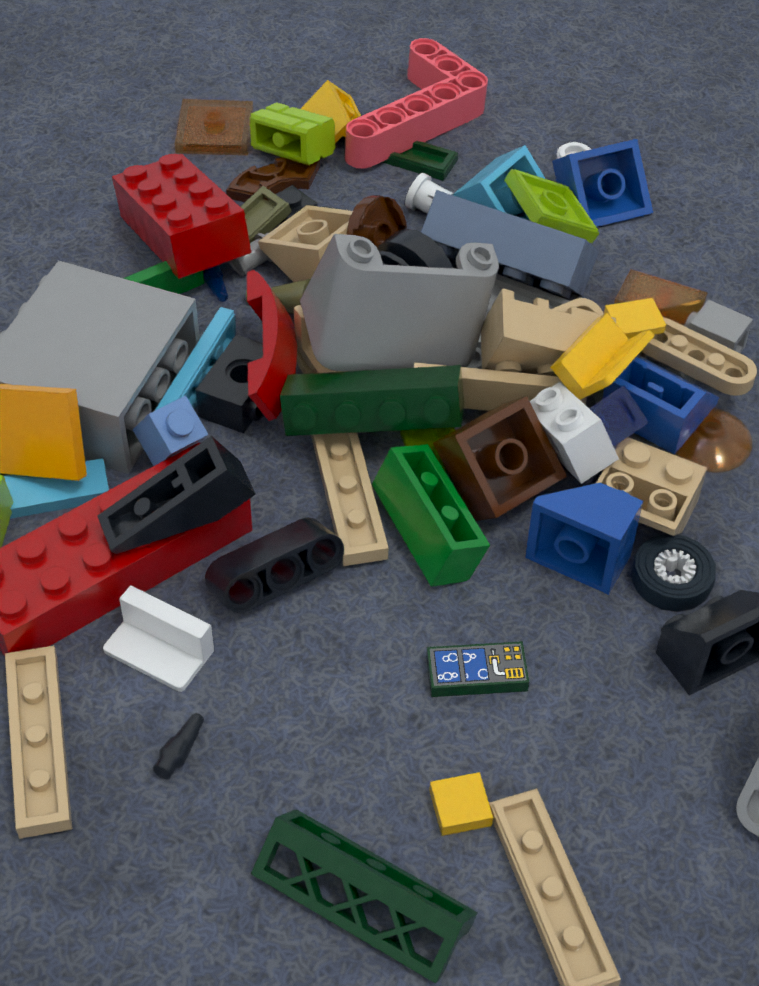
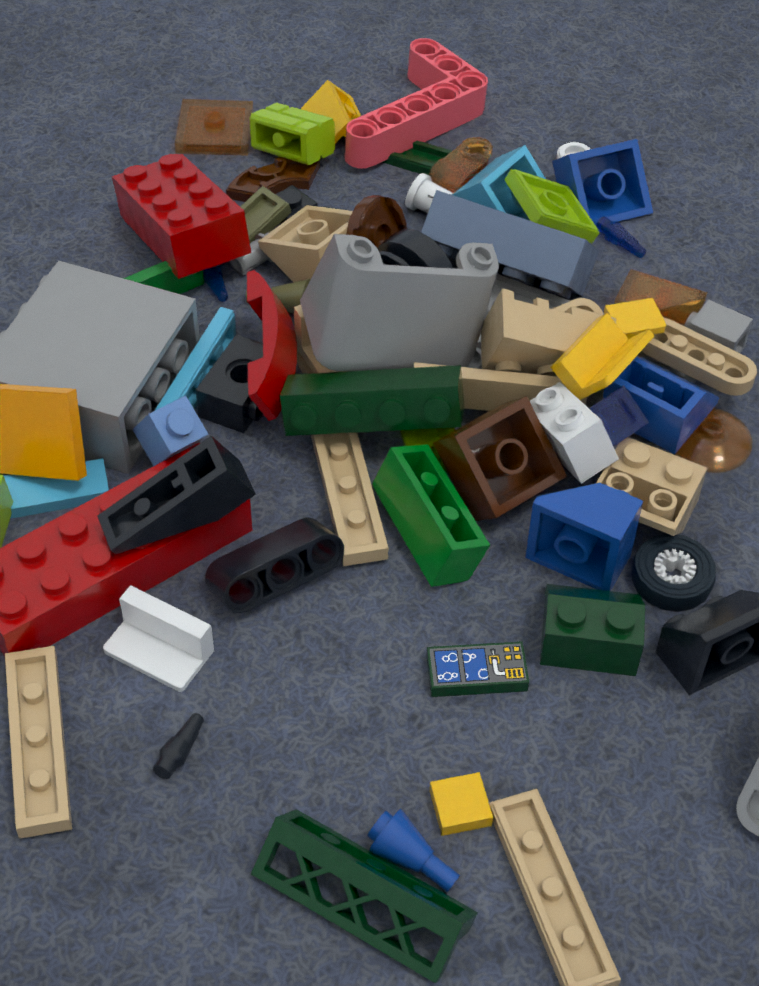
none -> blue cone [367,809,460,893]
none -> clear orange piece [429,137,493,193]
none -> dark green slope [540,584,645,676]
none -> clear blue piece [596,216,646,258]

